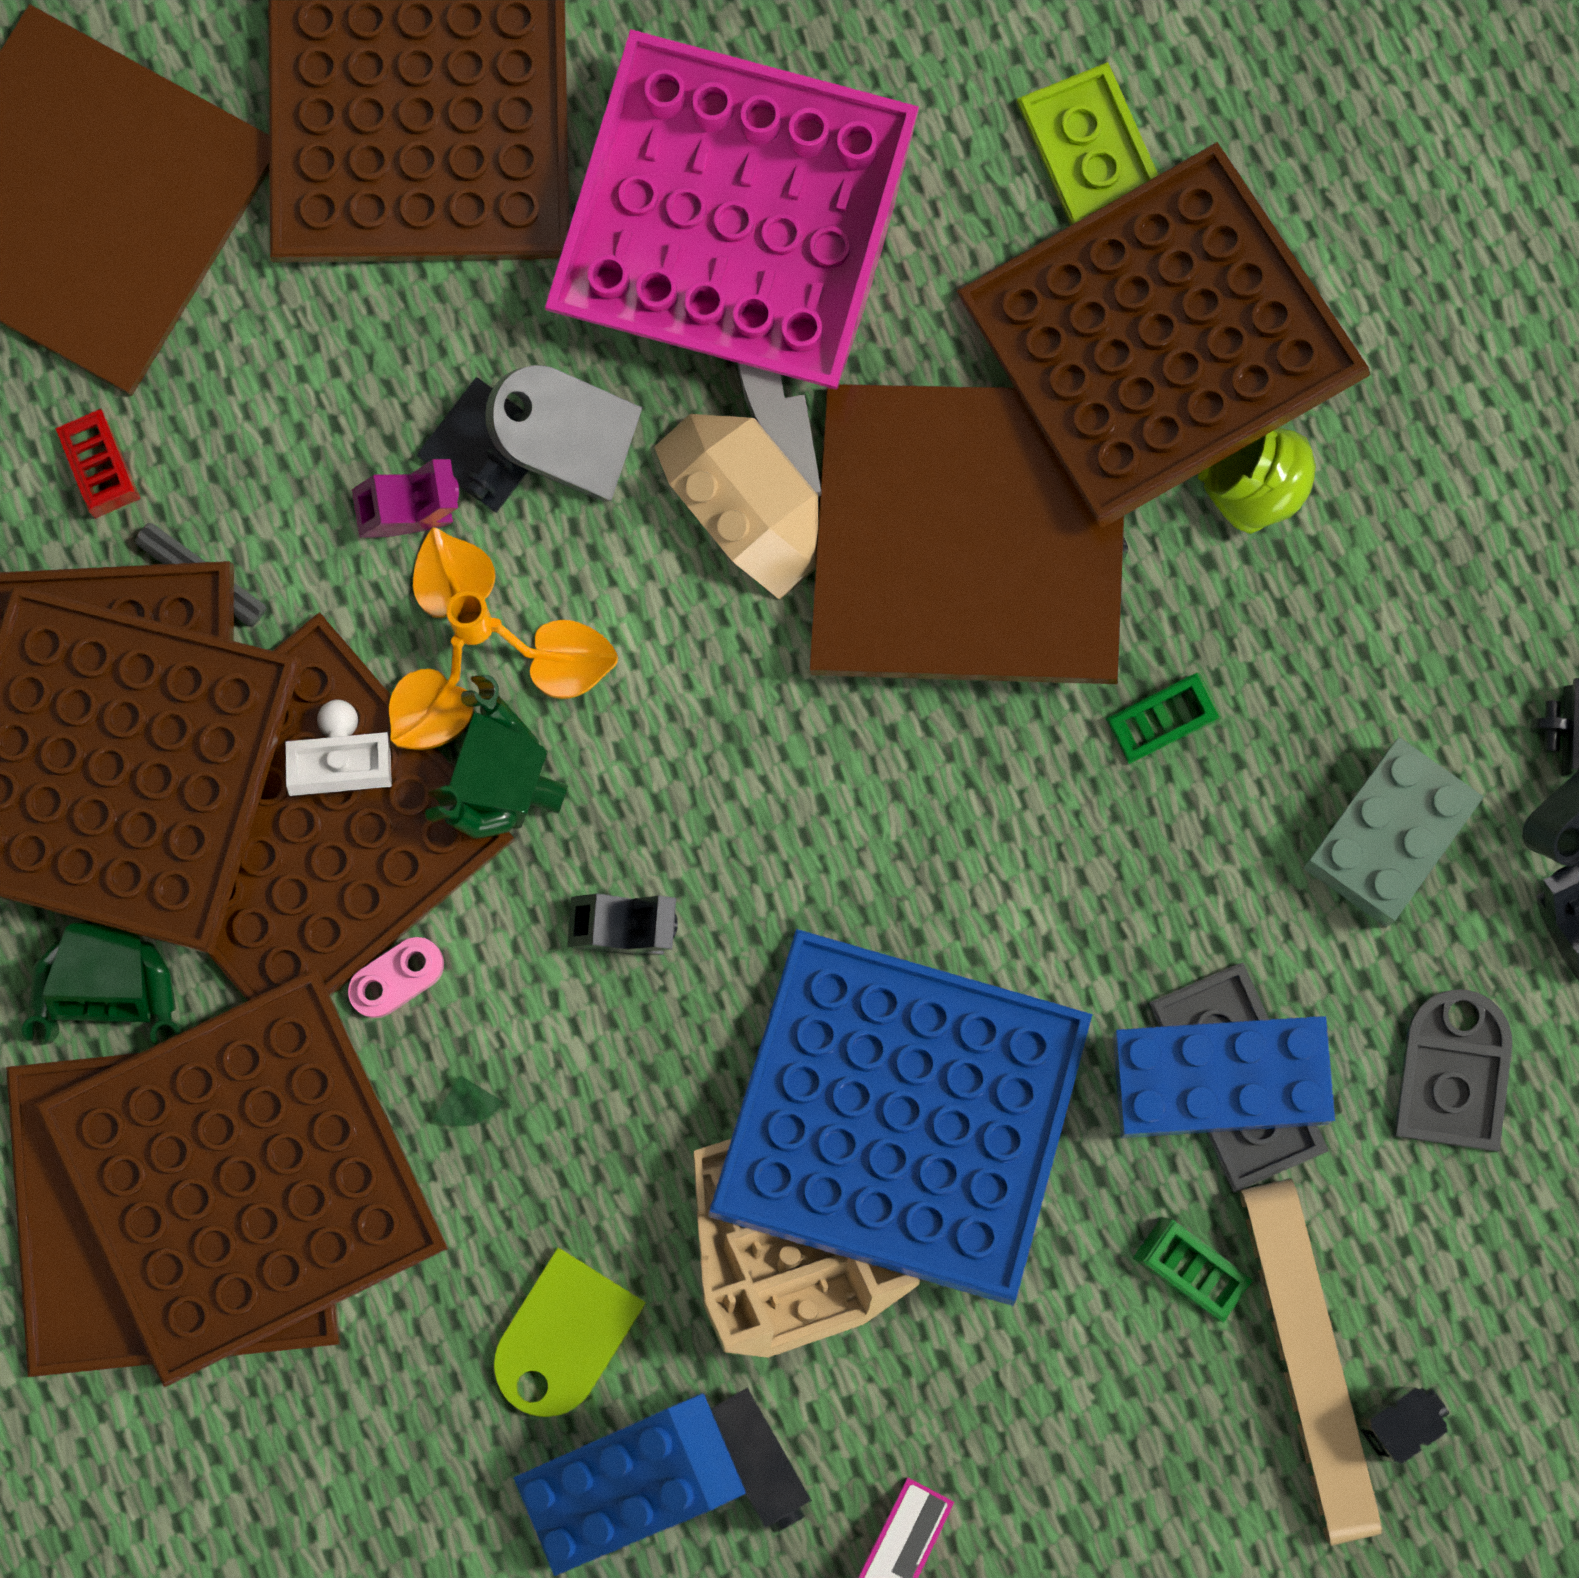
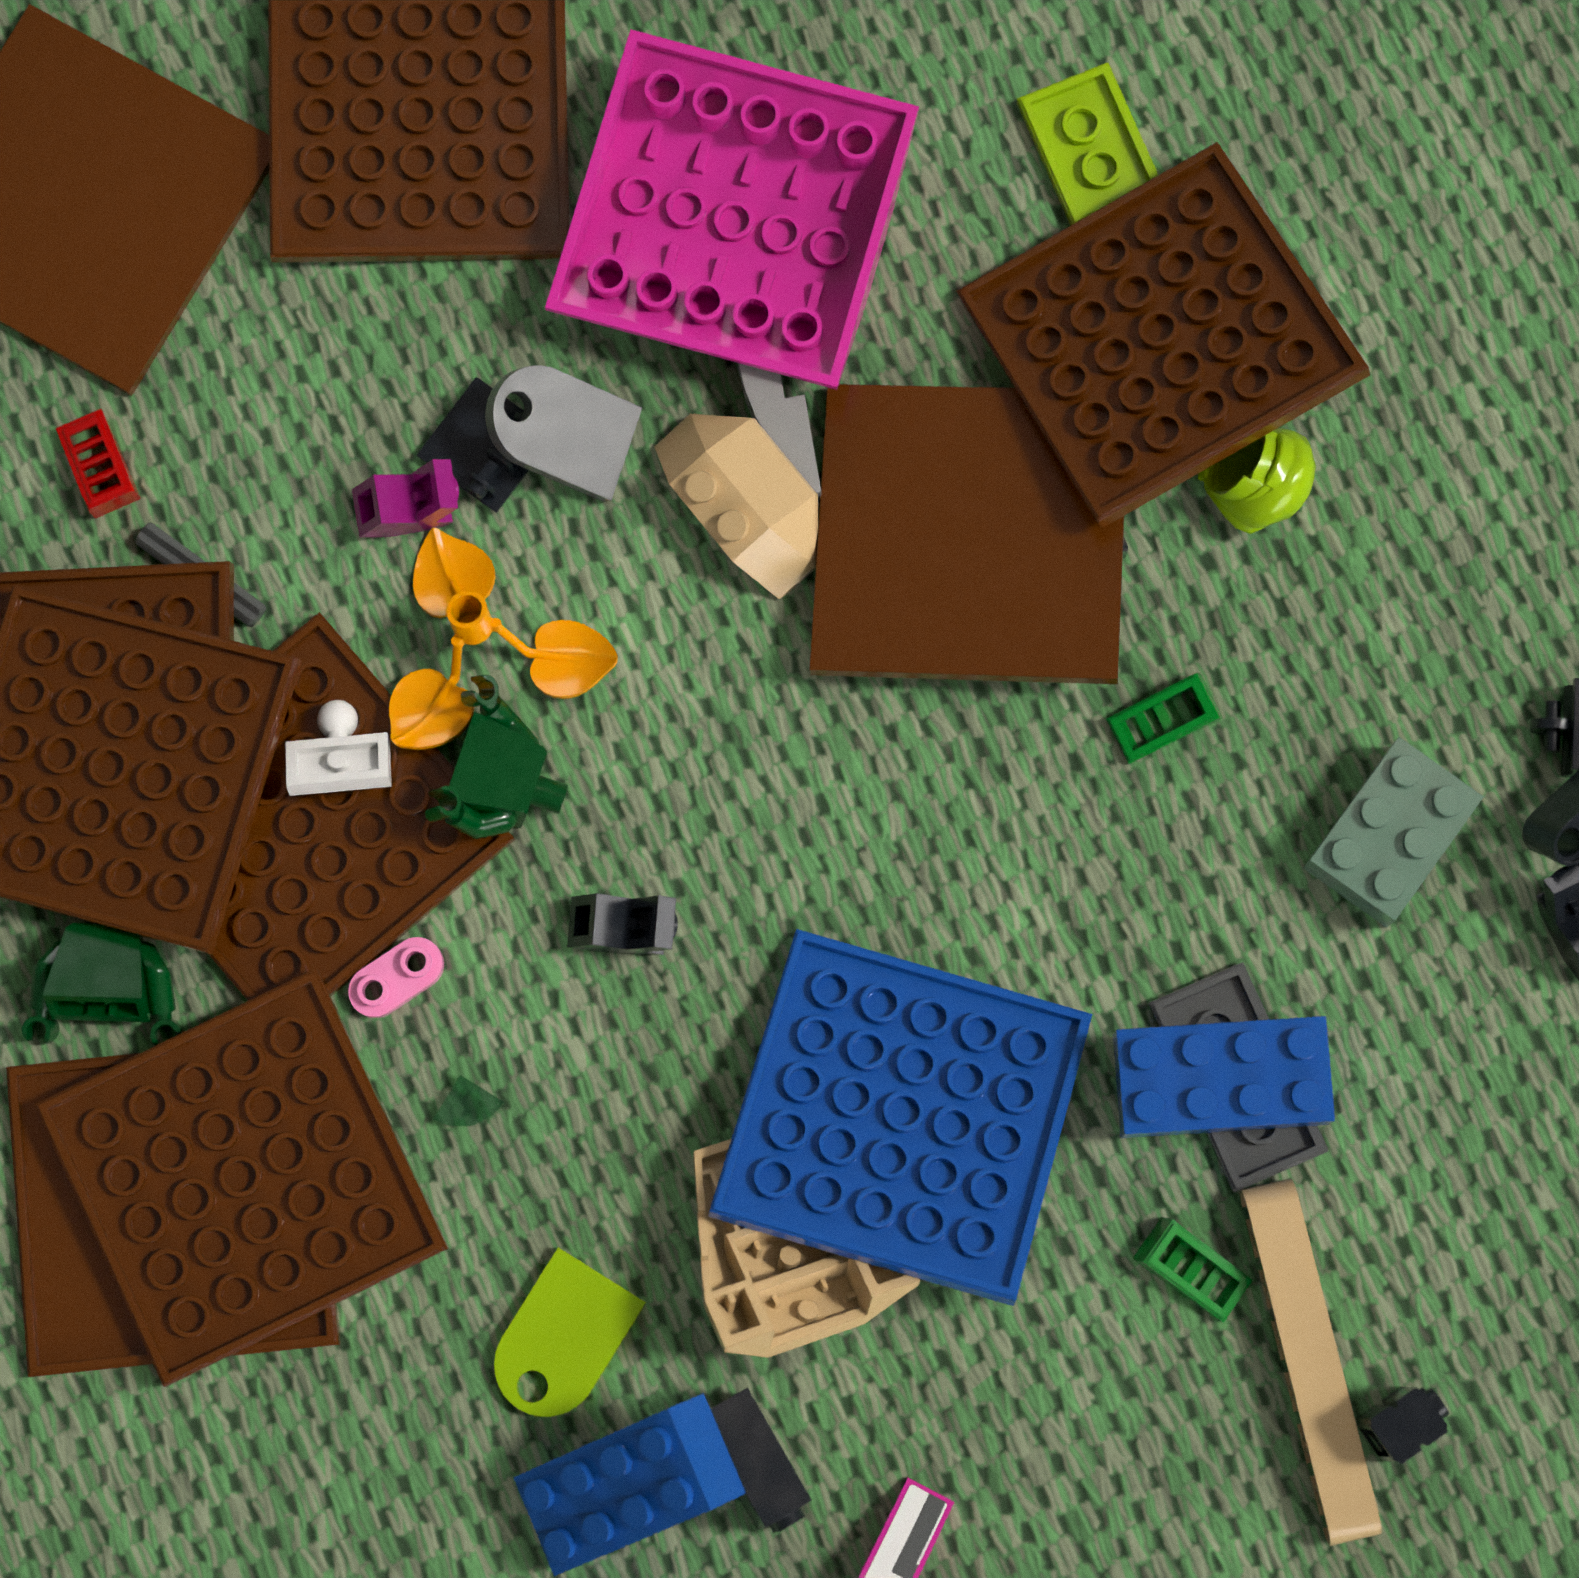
dark grey tile [1394,989,1513,1152] -> none

